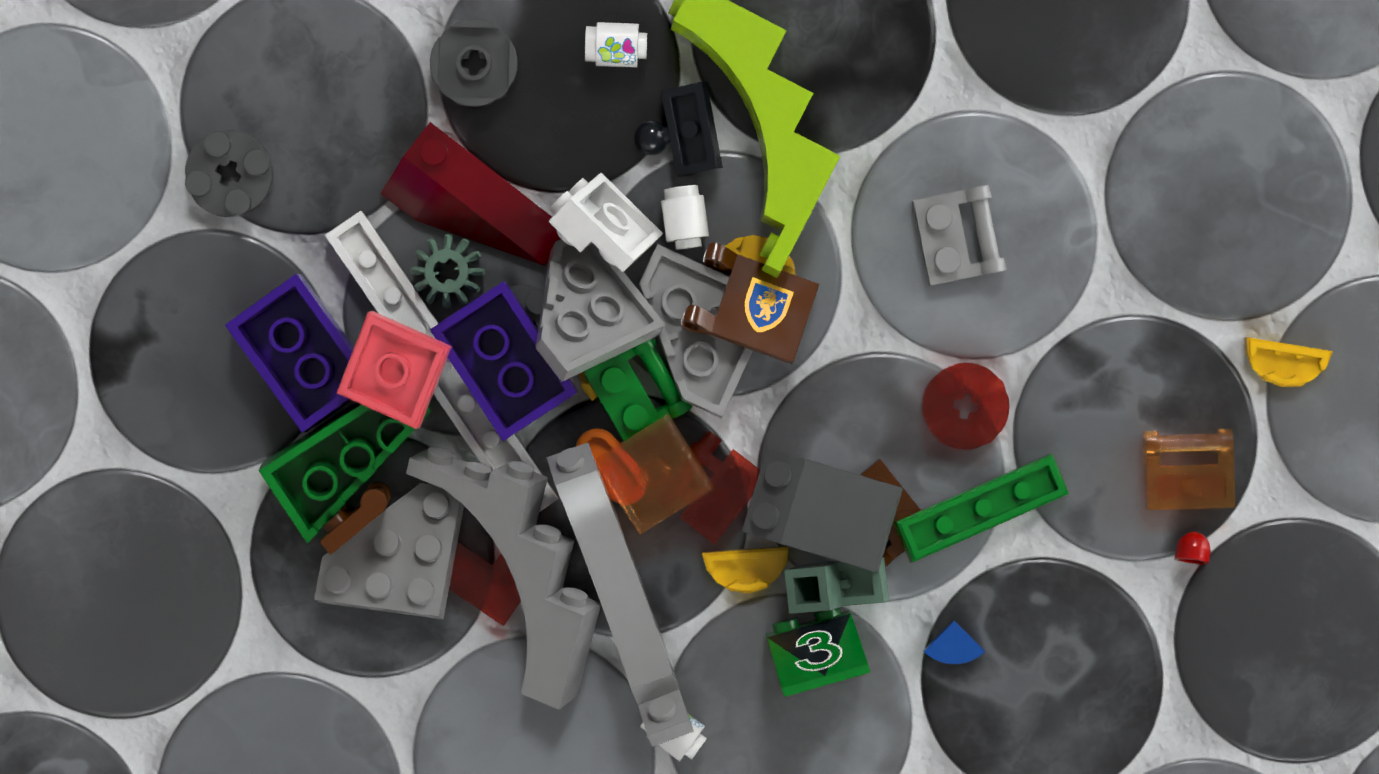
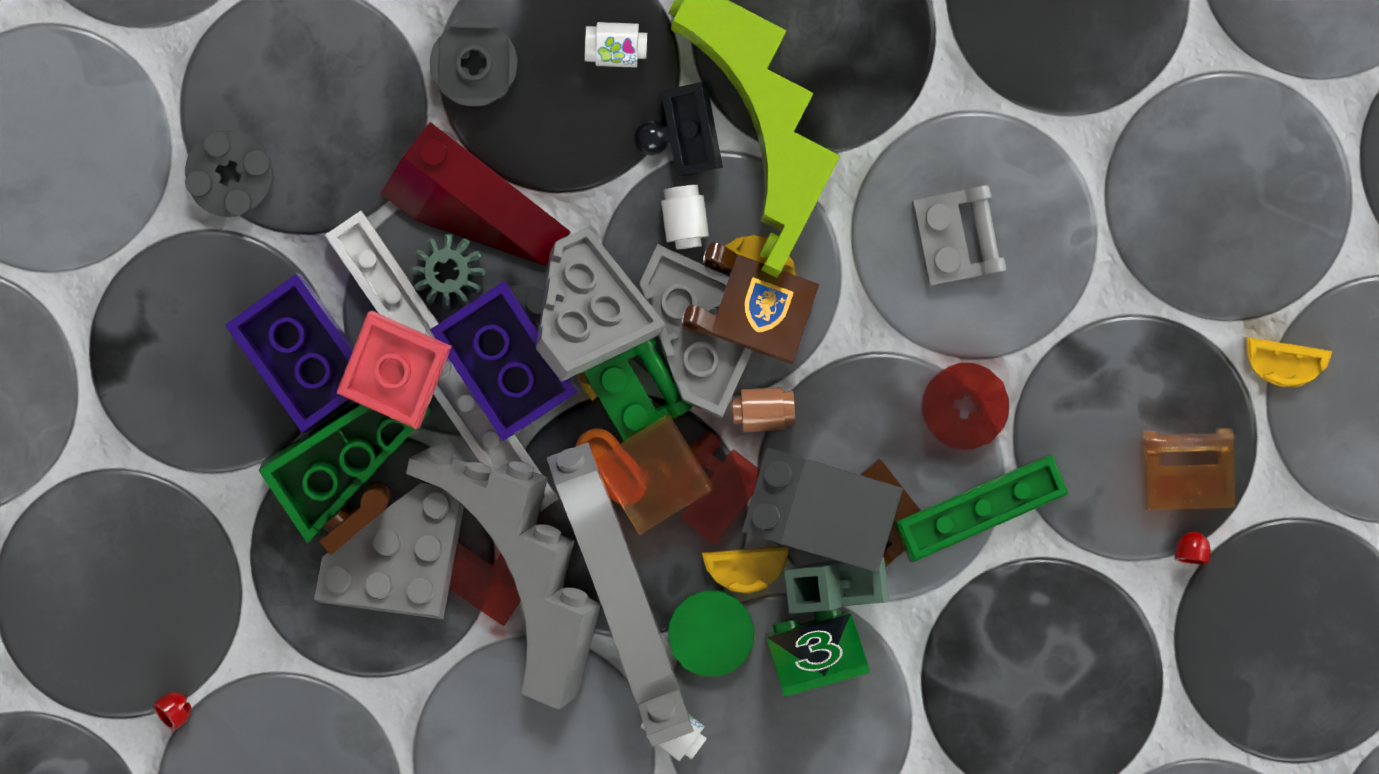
white plate [548,173,663,272] -> none
blue tile [923,620,985,664] -> none
none -> red hinge [153,692,192,731]
none -> green tile [668,590,754,677]
none -> nougat brick [732,387,795,433]

